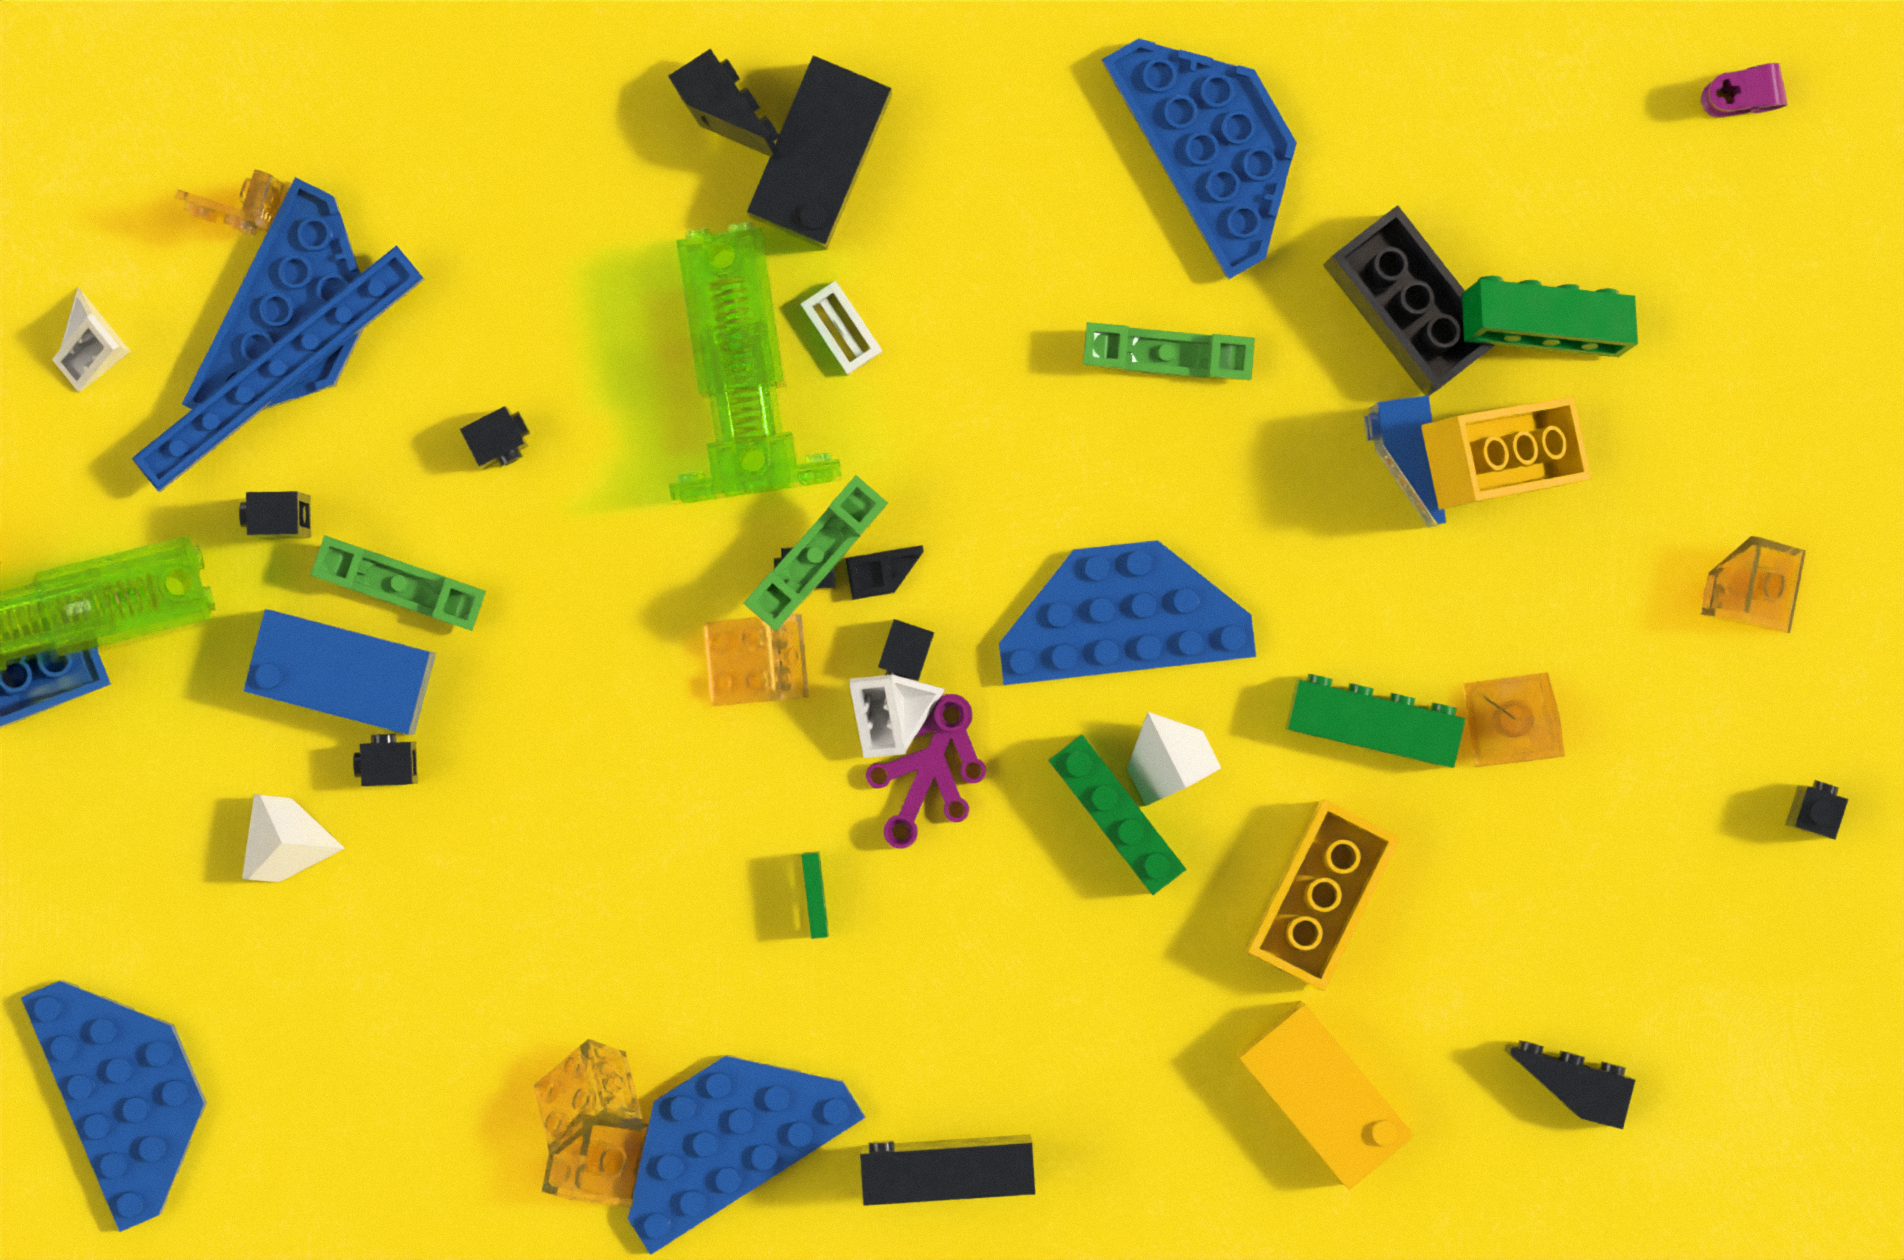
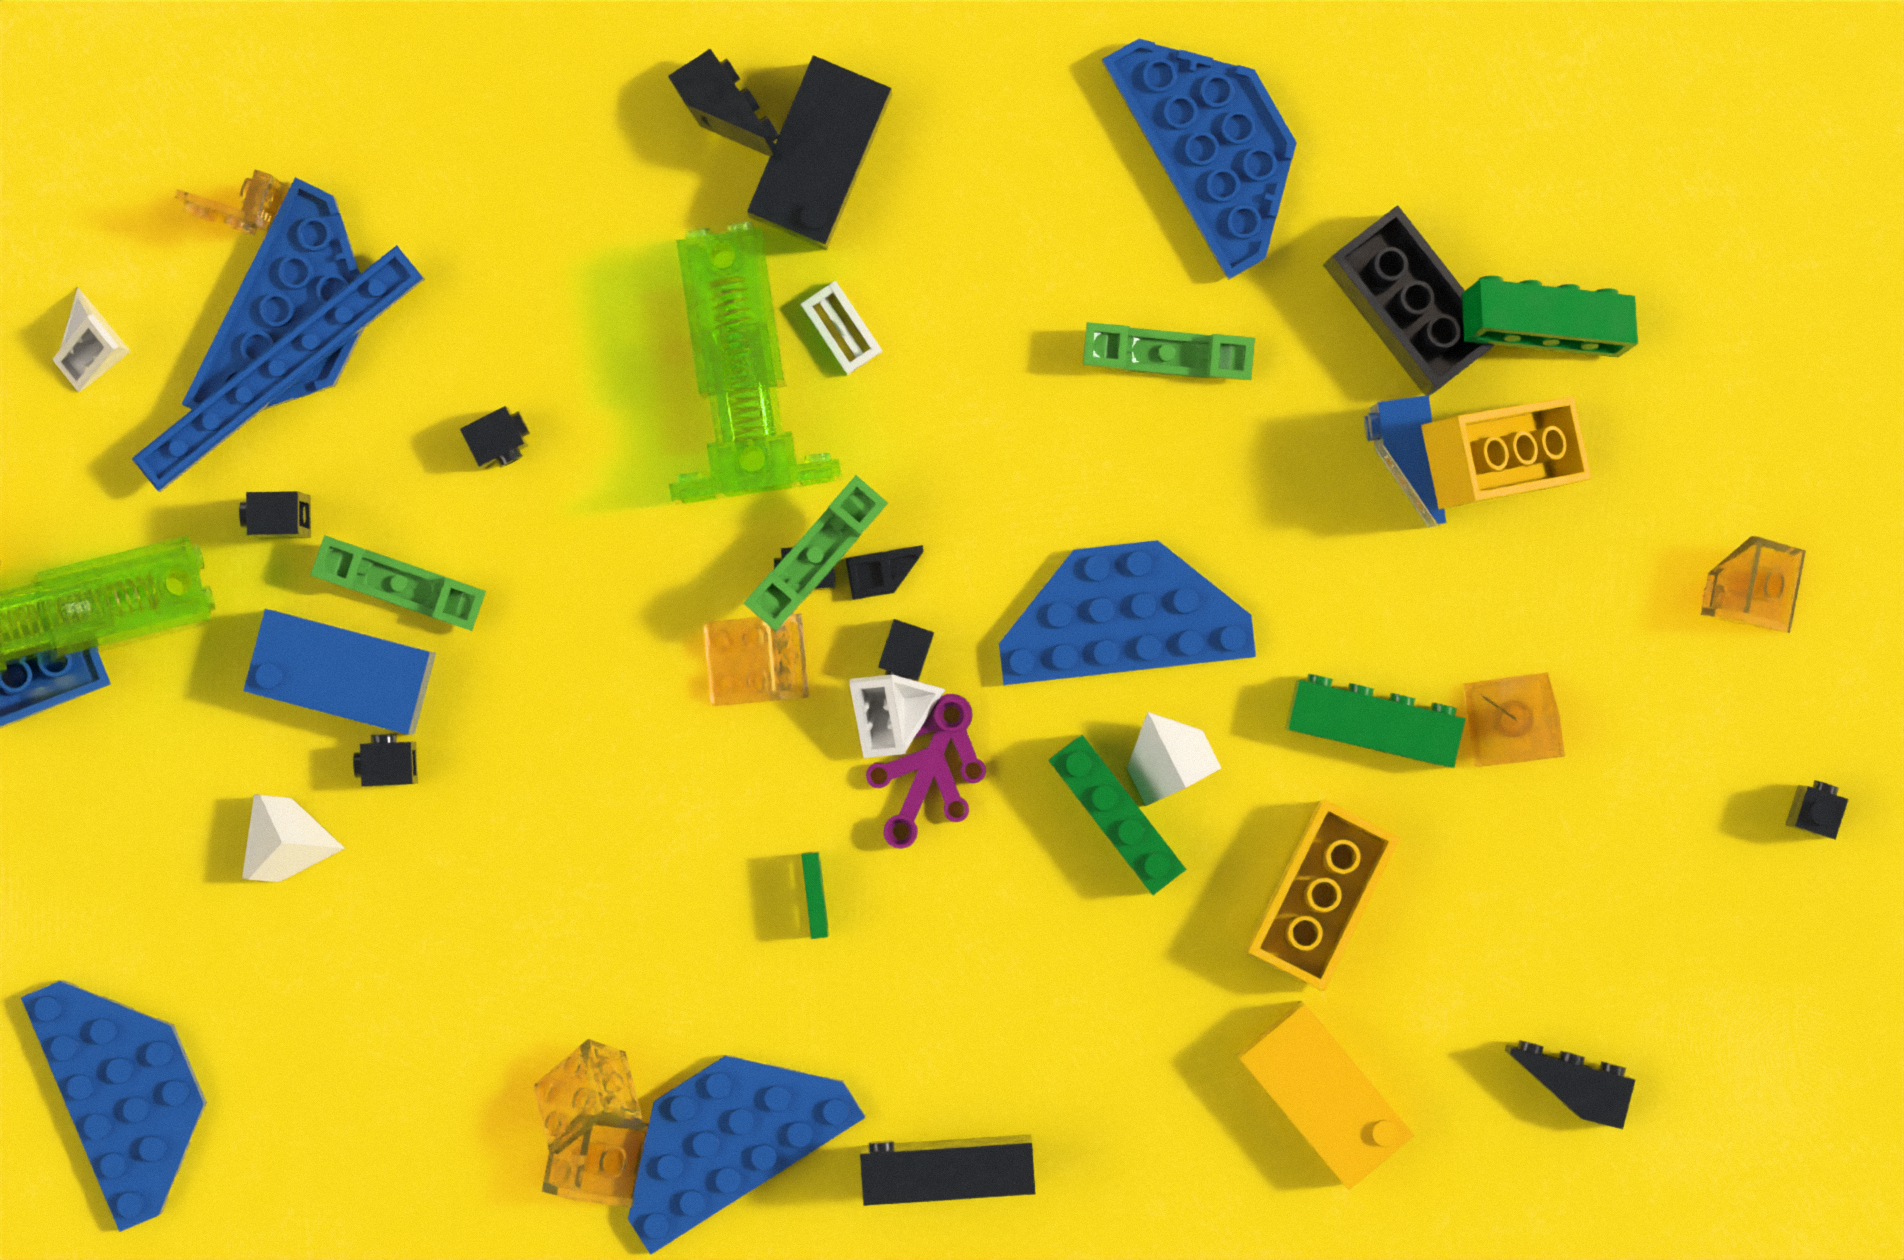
magenta piece [1701,63,1788,118] -> none

